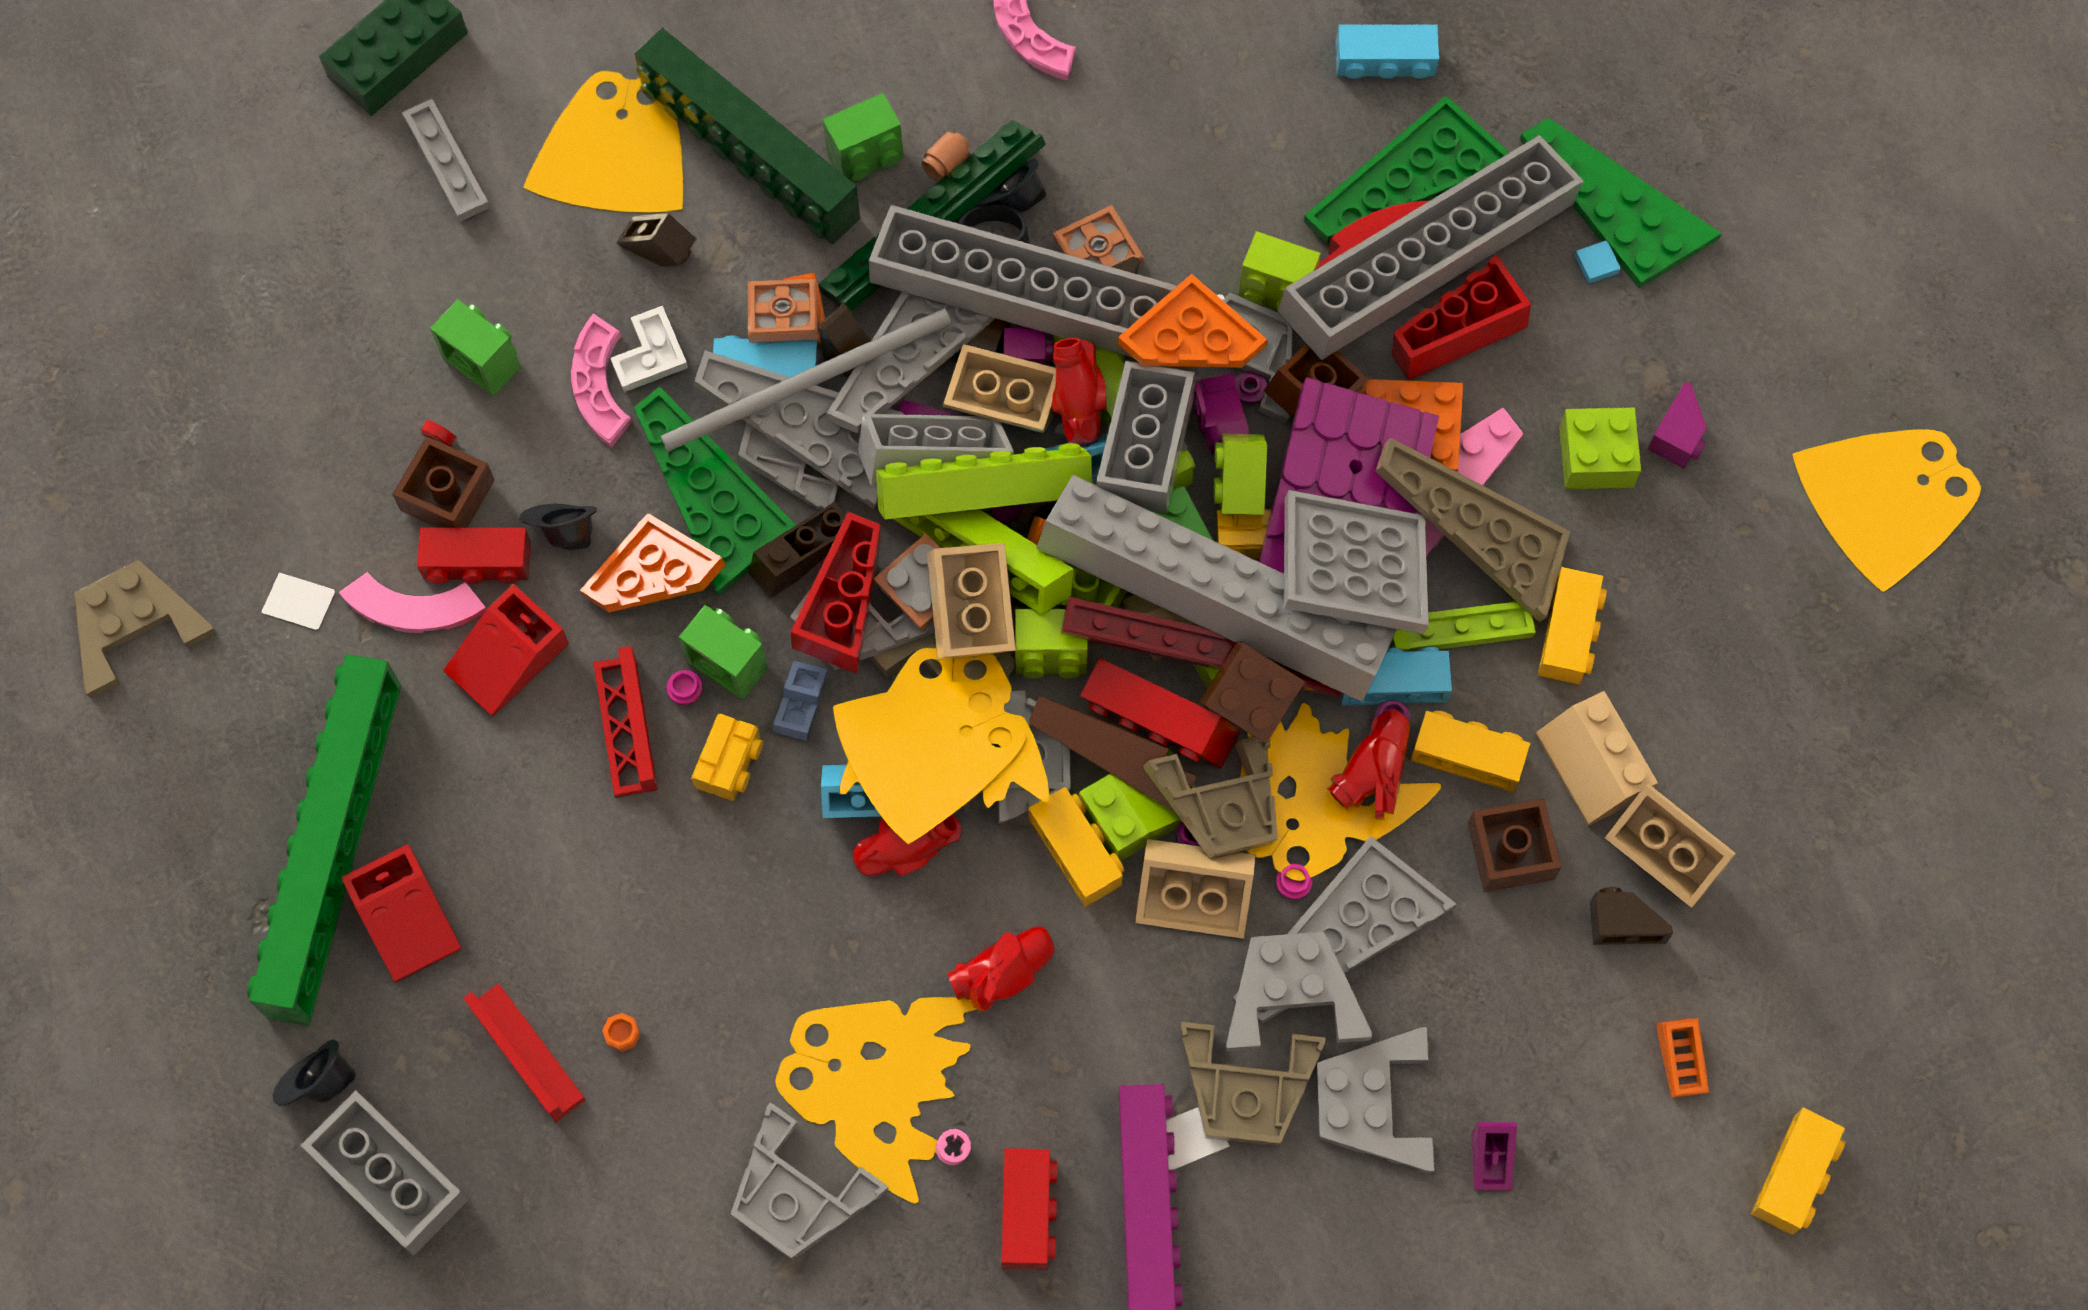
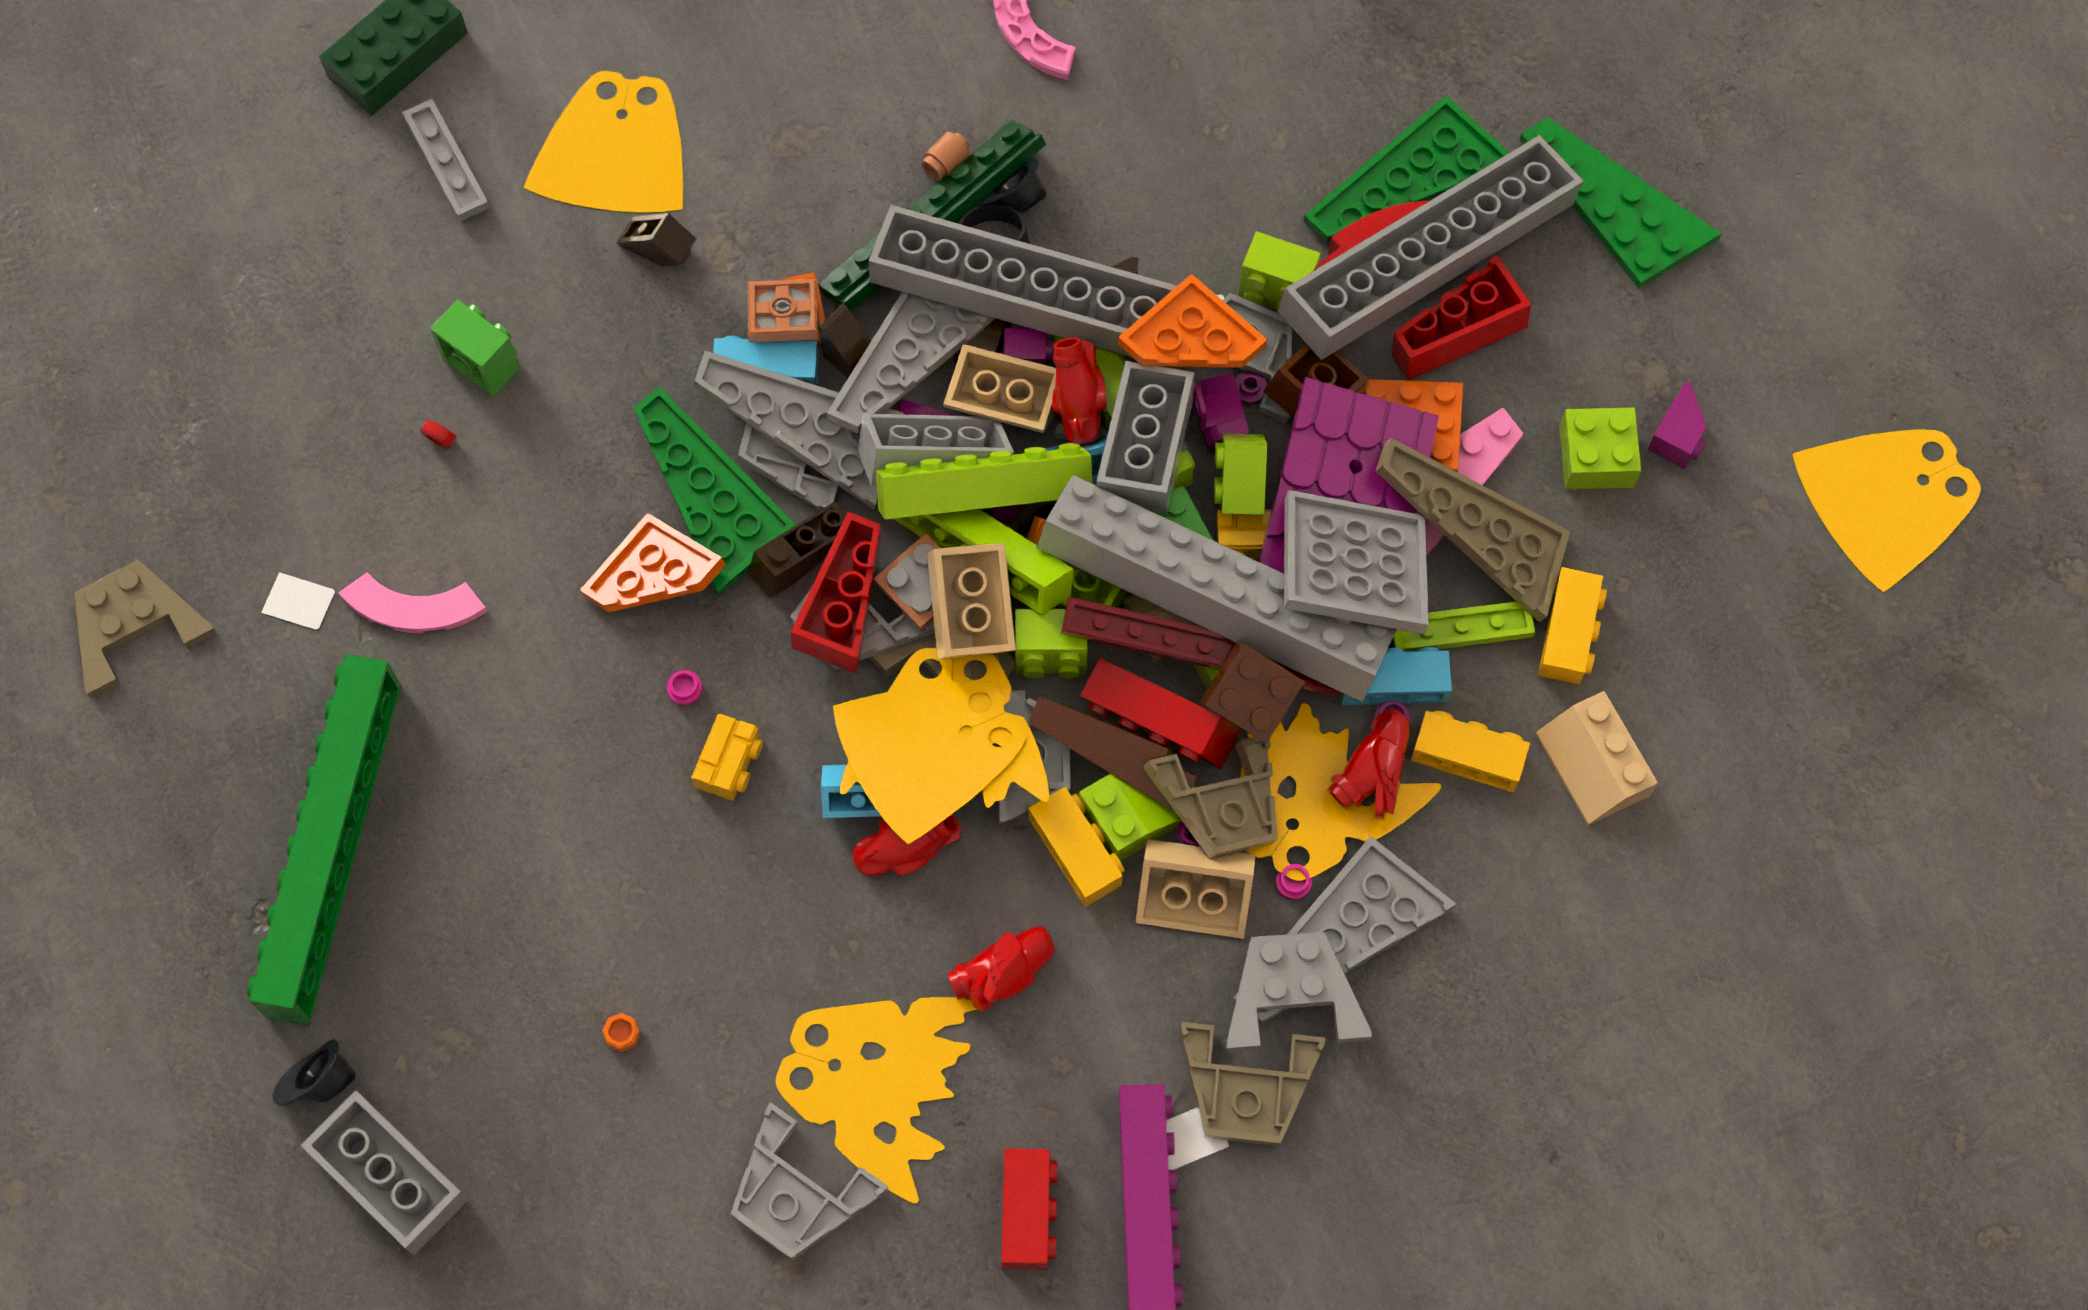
red slope [341,844,462,983] -> none
reddish brown brick [392,436,495,528] -> none
red brick [417,527,531,584] -> none
red slope [443,584,569,717] -> none
red fence [463,983,586,1123] -> none
black piece [519,503,597,550] -> none
bright pink tile [571,314,632,448] -> none
red fence [593,646,658,798] -> none
white plate [611,306,688,392] -> none
dark green brick [634,27,860,245] -> none
light grey piece [660,308,951,452] -> none
bright green brick [679,605,768,701] -> none
sand blue slope [773,661,828,741] -> none
bright green brick [822,93,904,181] -> none
bright pink bush [936,1129,971,1165] -> none
nougat piece [1053,205,1144,267] -> none
light grey wing [1316,1027,1434,1174] -> none
medium azure brick [1336,25,1439,79] -> none
reddish brown brick [1468,799,1561,892] -> none
magenta slope [1471,1122,1517,1190] -> none
medium azure tile [1574,240,1621,284] -> none
dark brown slope [1590,887,1673,945] -> none
tan slope [1605,783,1736,908] -> none
orange slope [1656,1018,1709,1097] -> none
yellow brick [1751,1108,1845,1235] -> none

